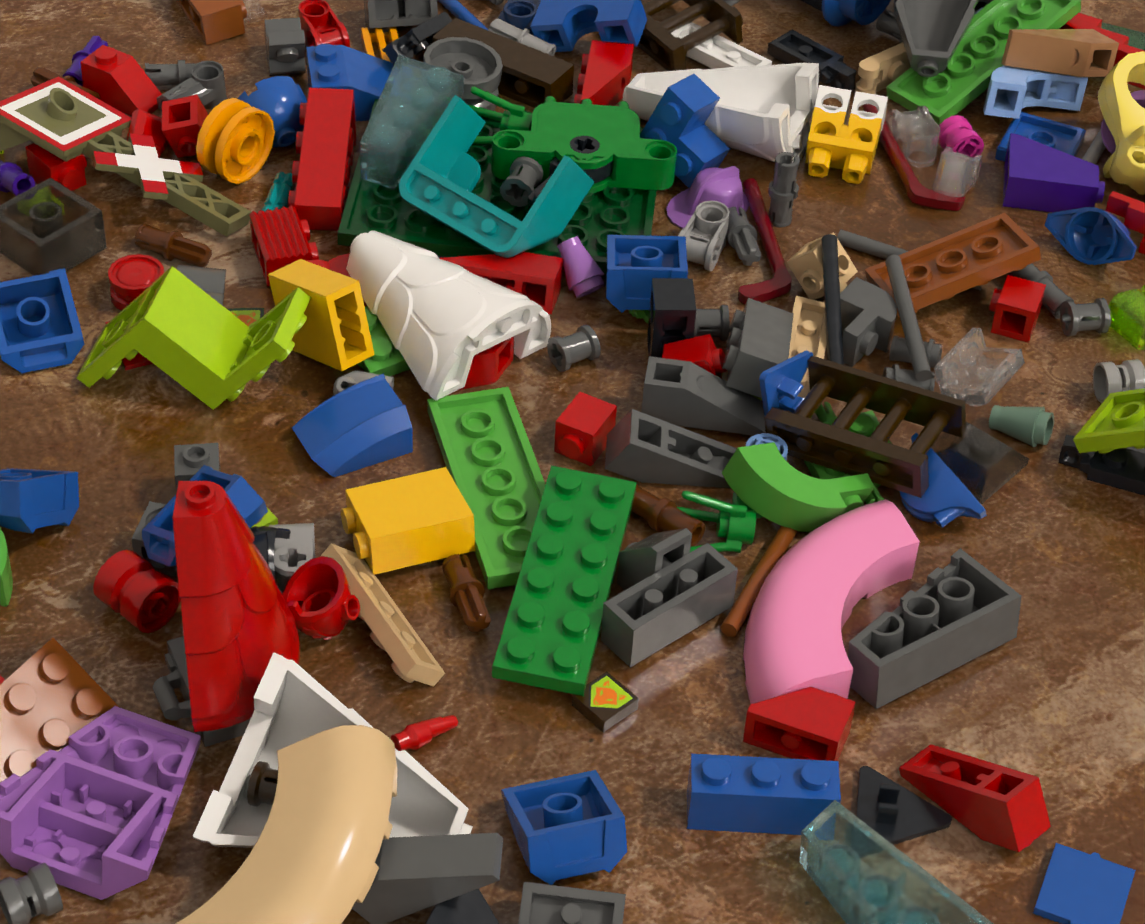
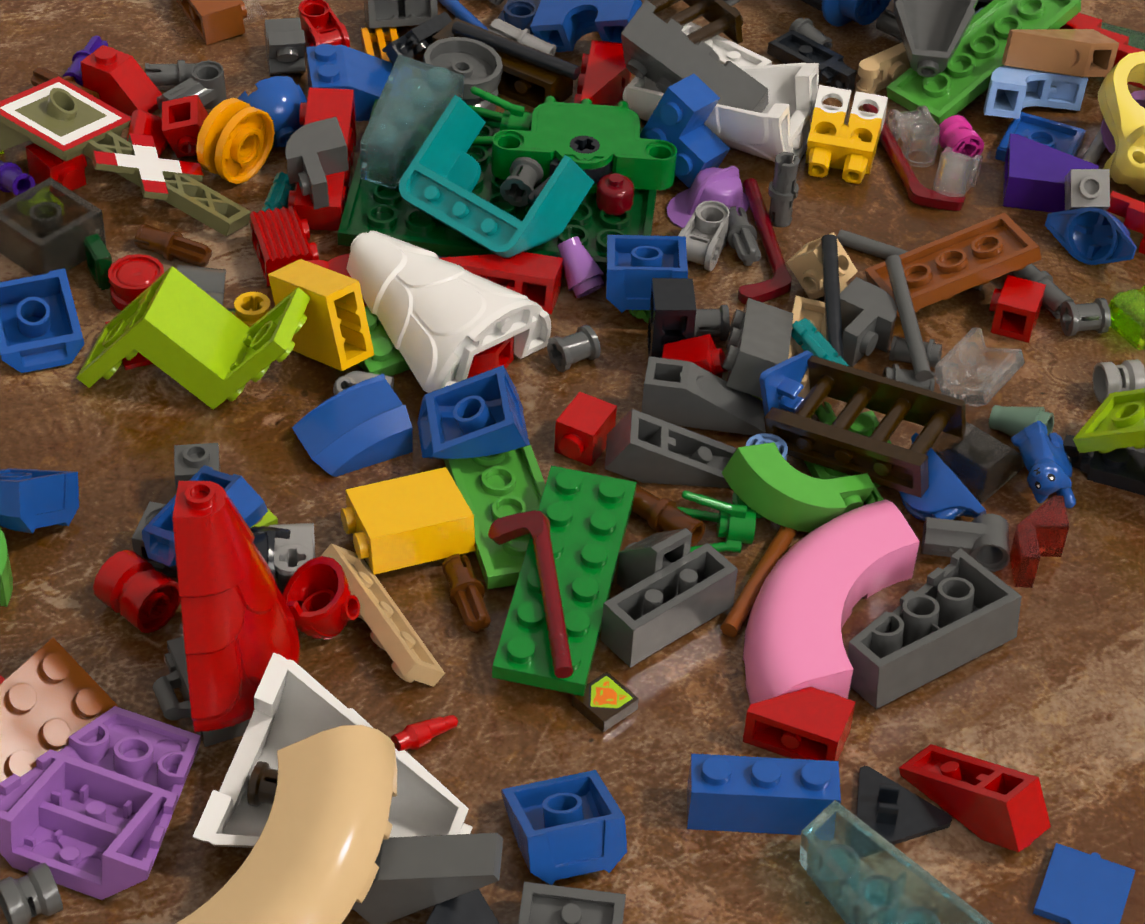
none -> dark green tile [84,233,112,290]
none -> yellow bush [234,292,271,327]
none -> dark grey brick [285,117,349,210]
none -> blue slope [417,365,530,459]
none -> black bar [452,21,581,80]
none -> dark red piece [488,510,573,678]
none -> dark red piece [595,173,634,216]
none -> dark grey wedge [621,0,768,113]
none -> dark grey pin [789,18,833,49]
none -> teal axle [791,318,849,366]
none -> dark grey piece [921,514,1010,572]
none -> clear red slope [1010,495,1069,588]
none -> blue animal [1011,421,1076,509]
none -> light grey brick [1065,169,1110,211]

